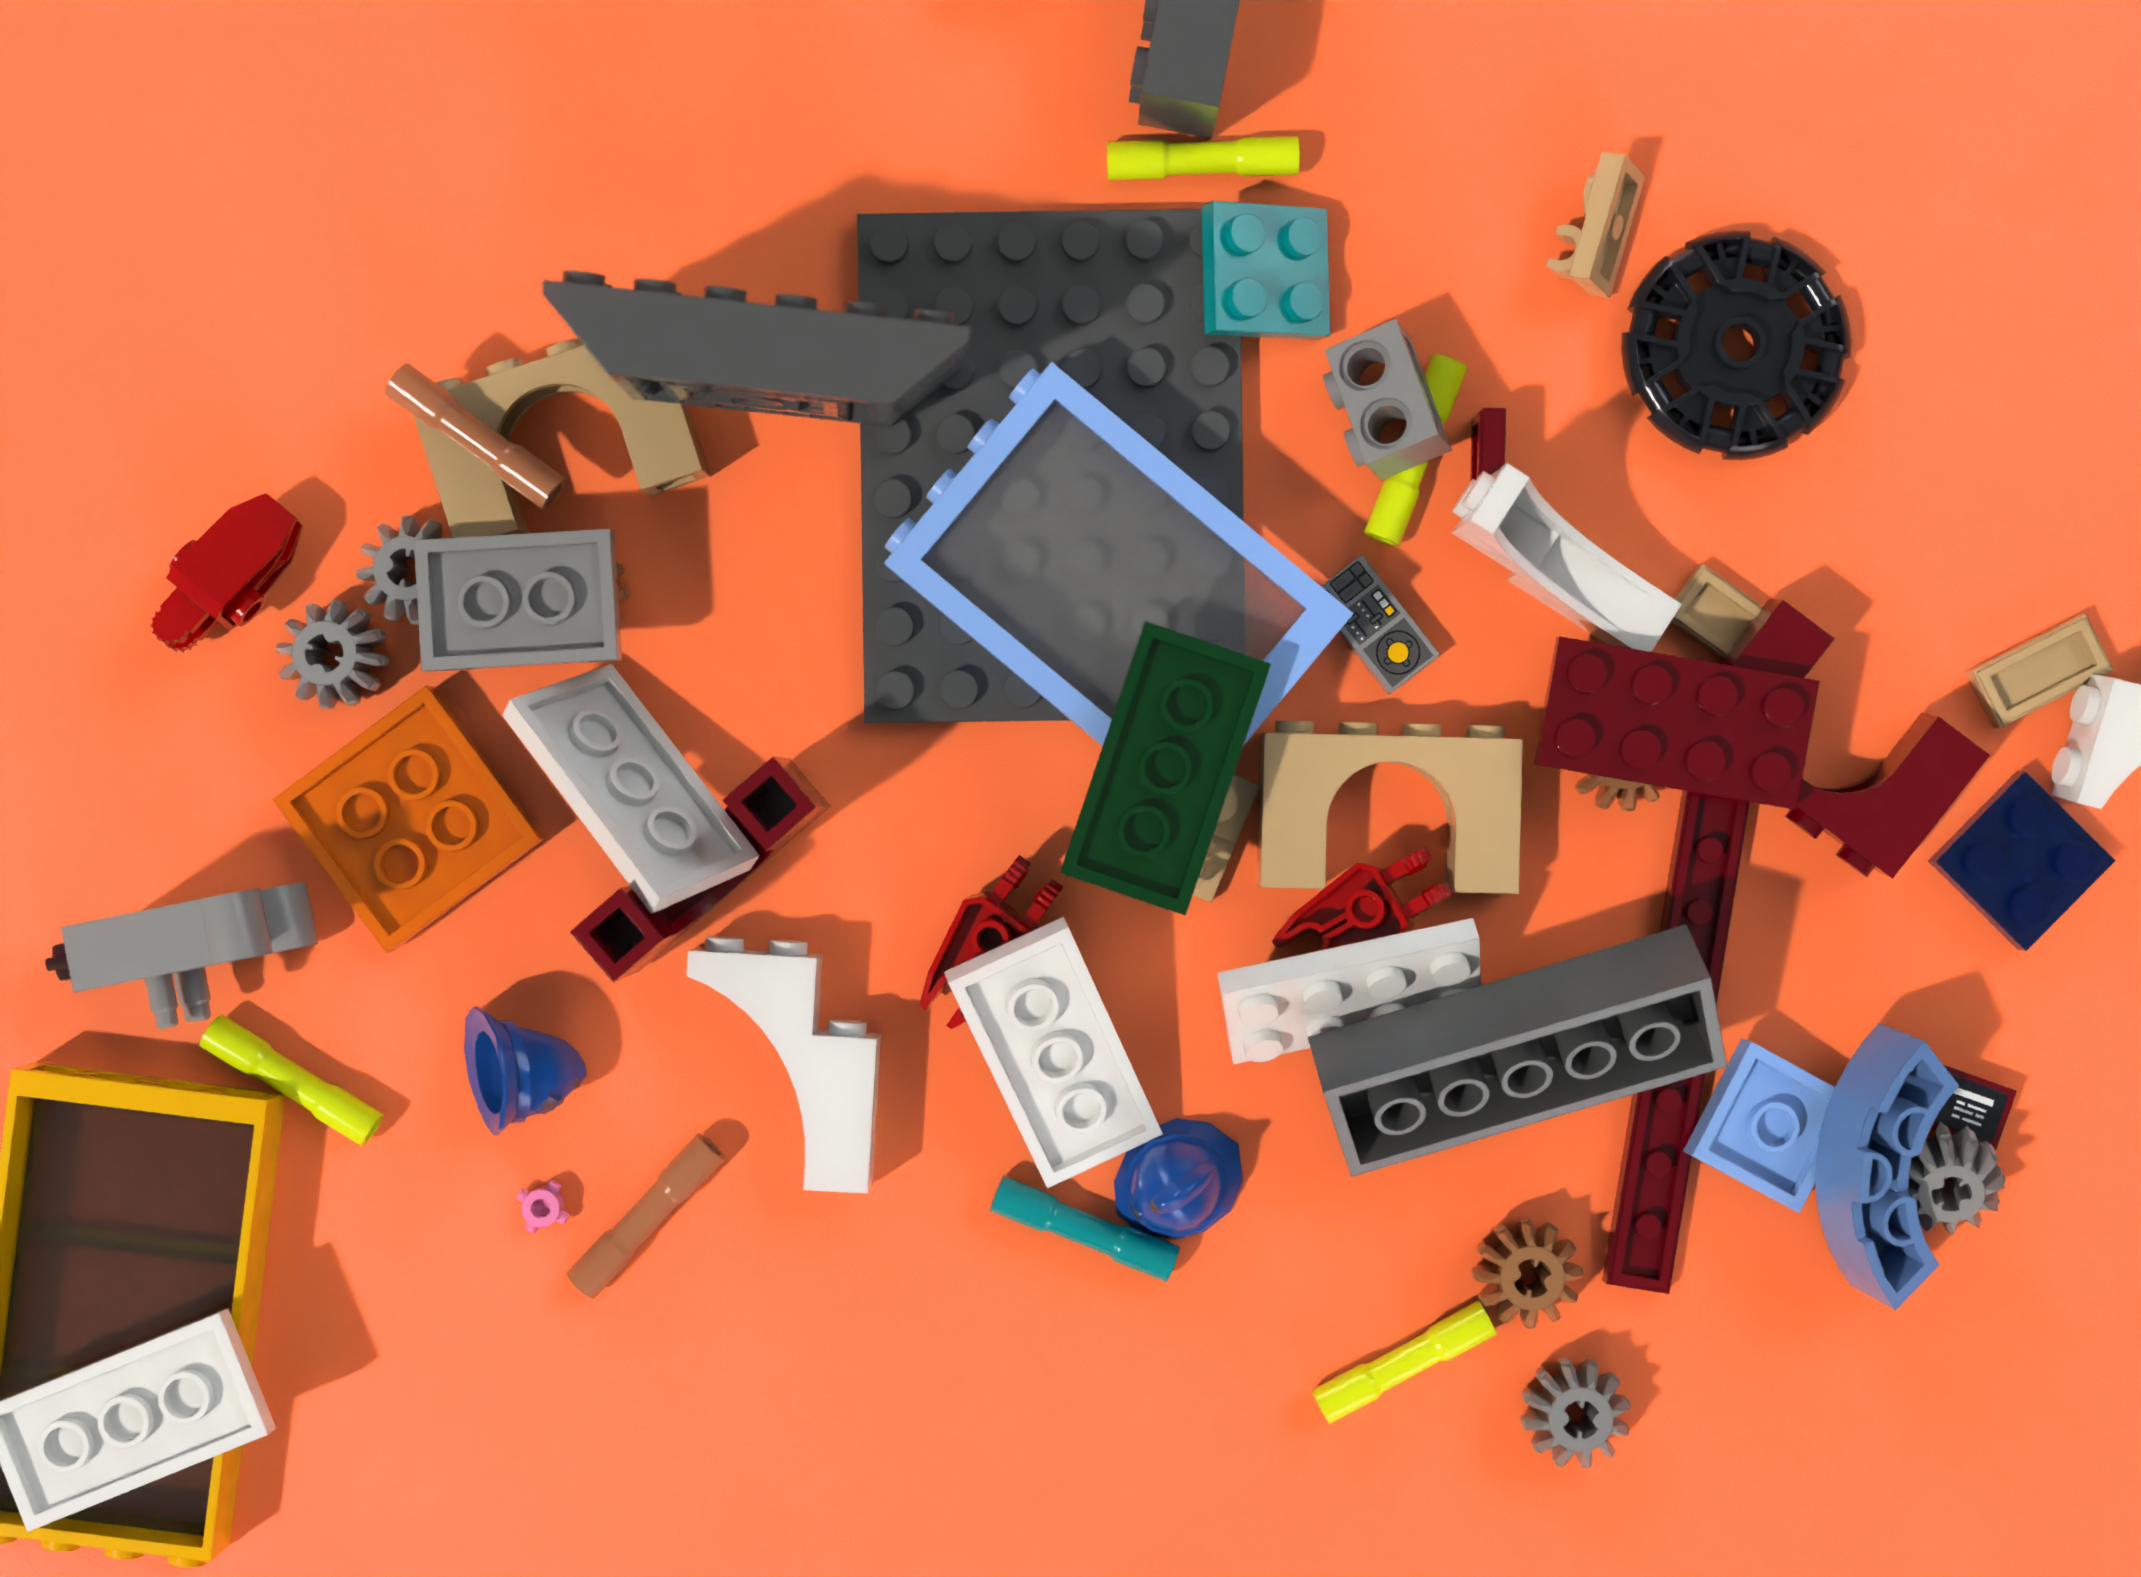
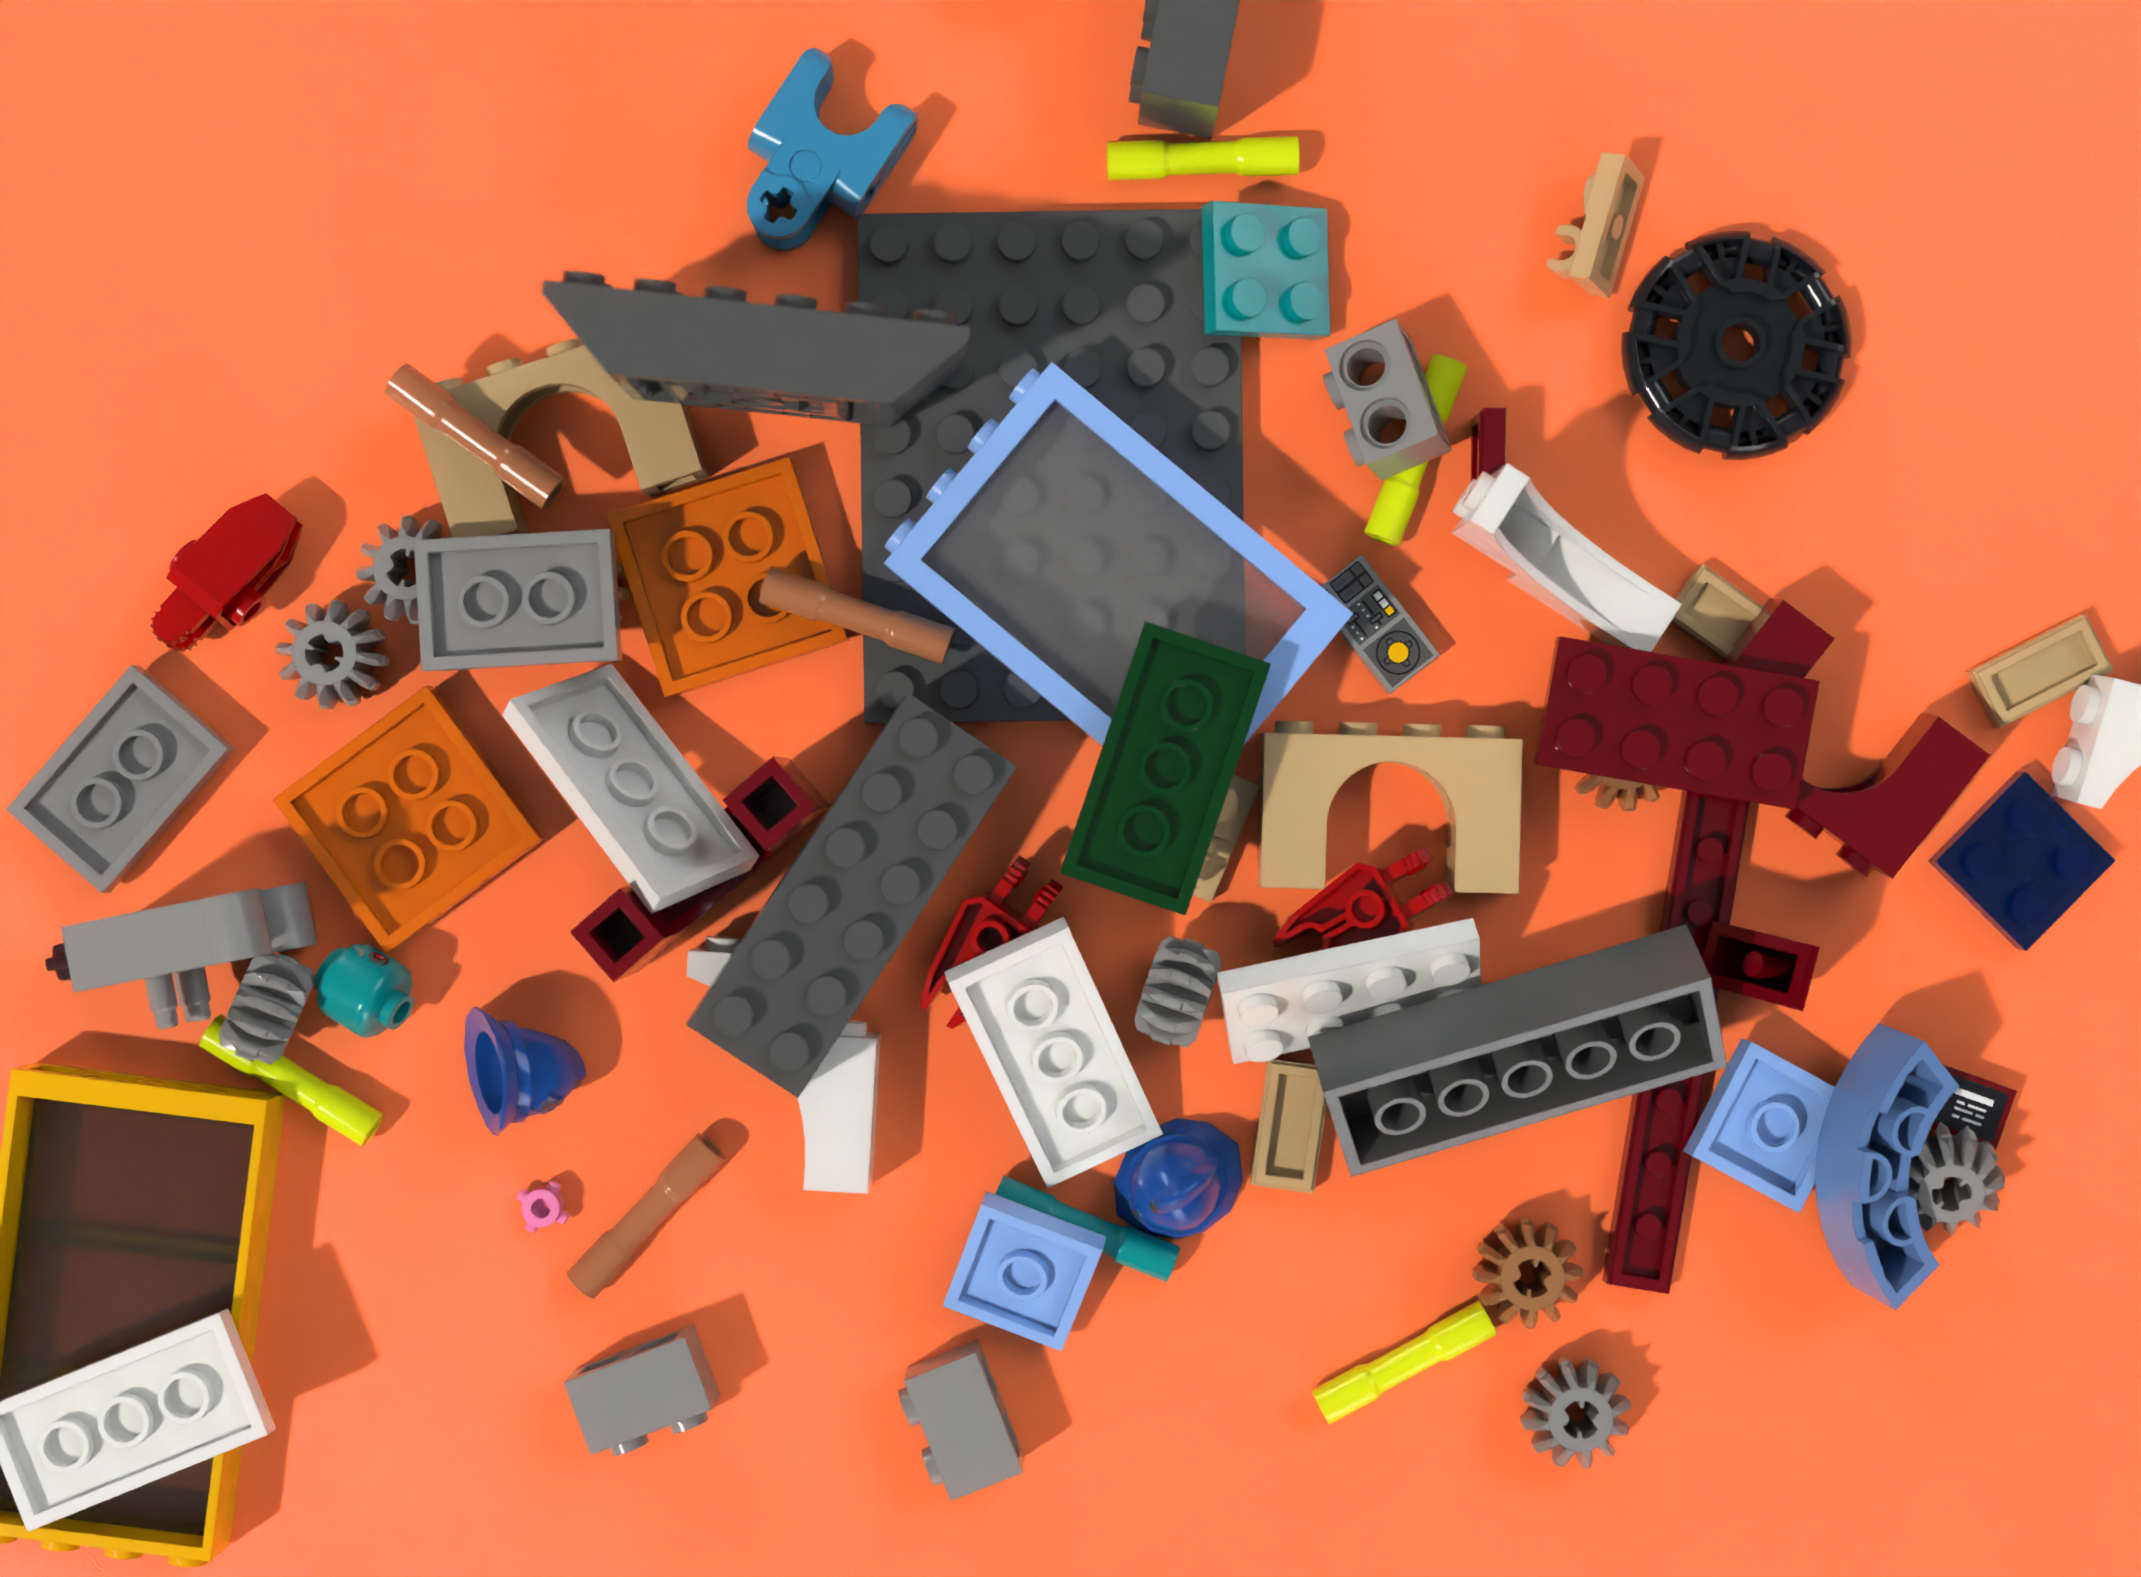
none -> light grey plate [6,665,235,893]
none -> light grey gear [218,953,314,1065]
none -> teal head [314,943,414,1038]
none -> light grey brick [564,1324,720,1456]
none -> orange plate [607,456,850,698]
none -> dark grey brick [686,693,1017,1098]
none -> dark azure piece [747,47,918,251]
none -> nougat piece [759,566,955,665]
none -> light grey brick [898,1340,1024,1501]
none -> light blue plate [943,1191,1106,1351]
none -> light grey gear [1134,936,1222,1048]
none -> tan tile [1249,1058,1327,1194]
none -> dark red slope [1702,920,1820,1011]

